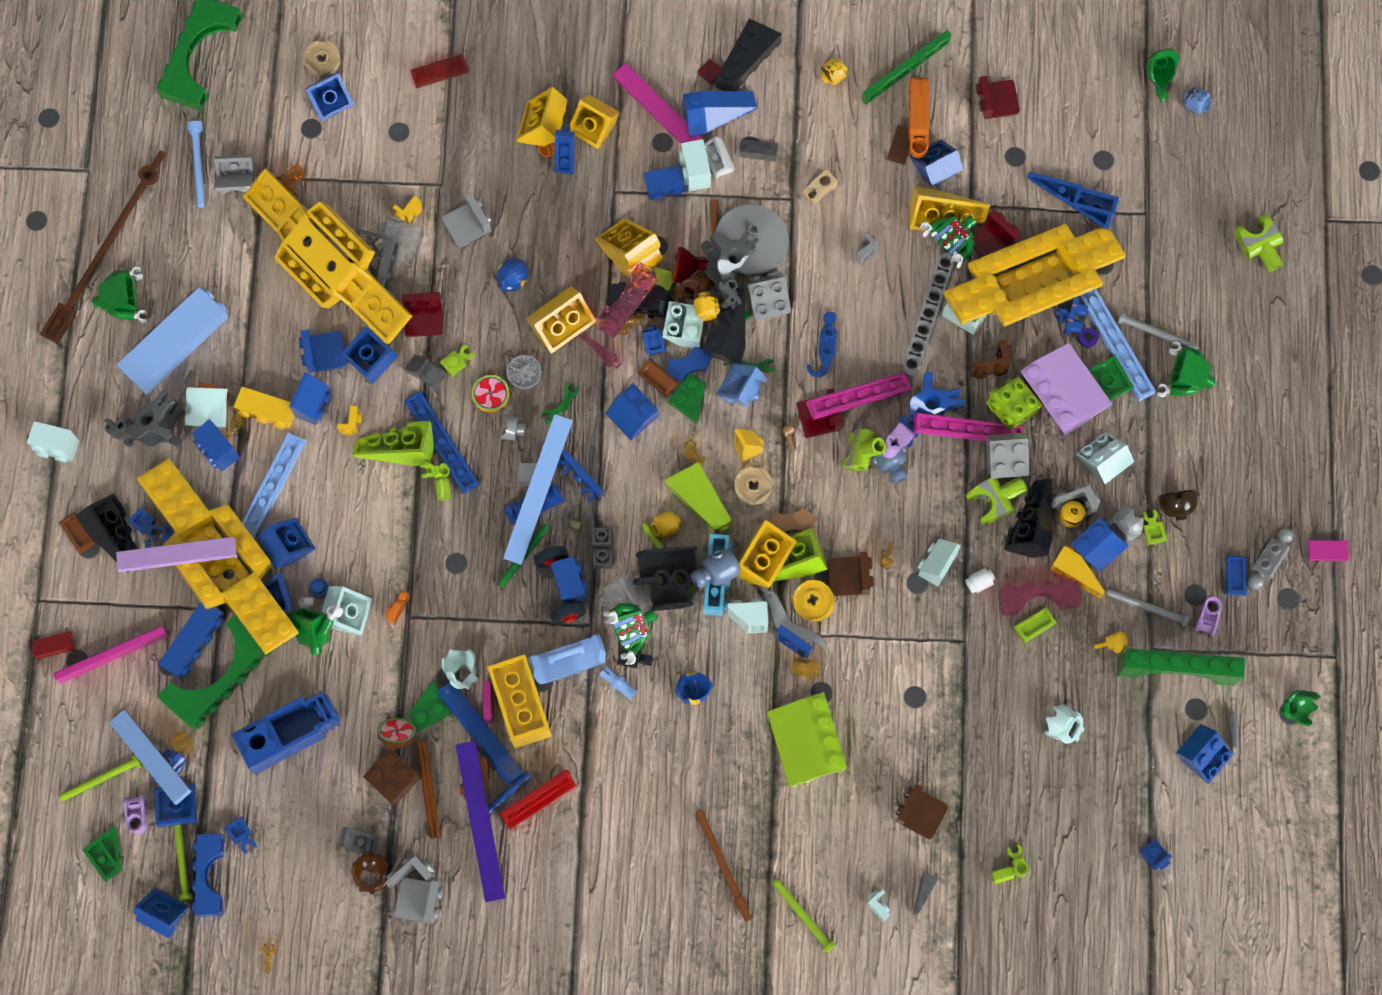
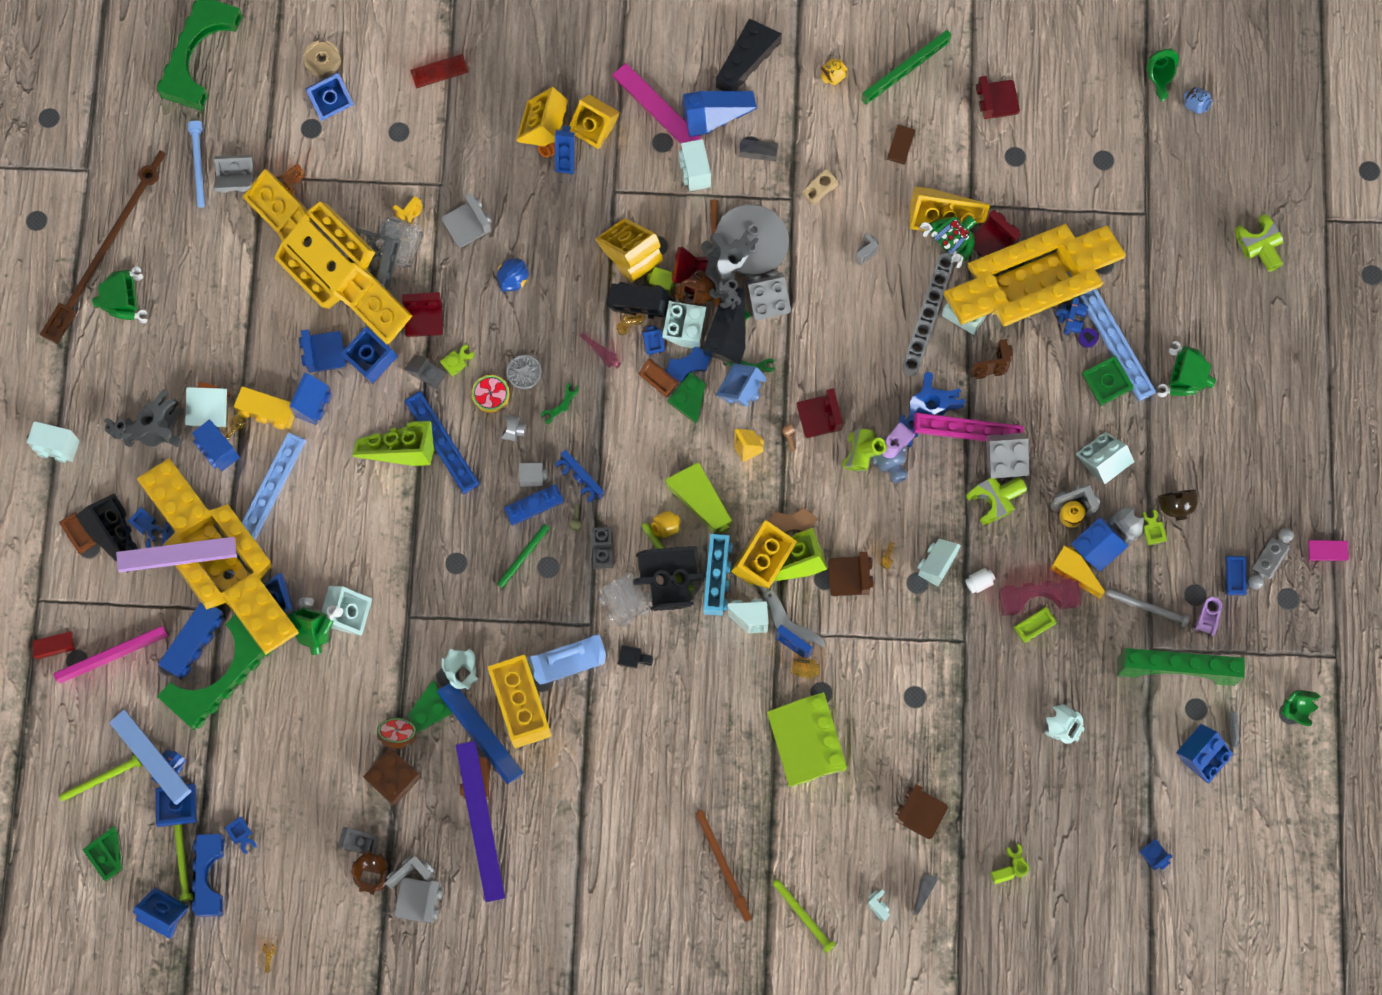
light blue brick [117,287,229,395] -> none
lavender piece [123,795,148,835] -> none
clear yellow brick [171,732,195,754] -> none
blue piece [231,691,341,775] -> none
blue slope [257,518,316,569] -> none
blue plate [309,578,328,598] -> none
yellow bracket [337,406,363,435] -> none
orange plate [385,590,410,626] -> none
dark orange axle [416,742,441,839] -> none
lime bar [420,463,451,501] -> none
dark pink tile [483,680,493,723] -> none
blue bar [488,771,532,814] -> none
red fence [500,769,577,830] -> none
light blue tile [503,414,573,565] -> none
yellow slope [526,286,597,354] -> none
brick [533,546,588,624] -> none
clear pink arch [596,262,658,338] -> none
light blue pin [599,666,637,700] -> none
torso [603,603,657,665] -> none
blue slope [605,383,659,441] -> none
blue brick [644,165,685,200] -> none
blue hair [675,671,714,705] -> none
clear yellow arm [683,439,706,466] -> none
sand blue piece [691,549,740,588] -> none
yellow head [693,292,720,321] -> none
dark red tile [697,59,721,85] -> none
white slope [704,137,735,178] -> none
tan plate [734,467,772,506] -> none
yellow wheel [793,580,835,622] -> none
dark pink tile [806,372,912,420] -> none
blue piece [807,312,837,378] -> none
orange piece [908,77,929,158] -> none
slope [910,139,963,186] -> none
lime brick [986,376,1043,431] -> none
black wedge [1004,478,1052,558] -> none
lavender slope [1020,343,1112,436] -> none
blue wedge [1027,172,1120,230] -> none
yellow piece [1094,631,1128,653] -> none
light grey bar [1117,311,1198,349] -> none

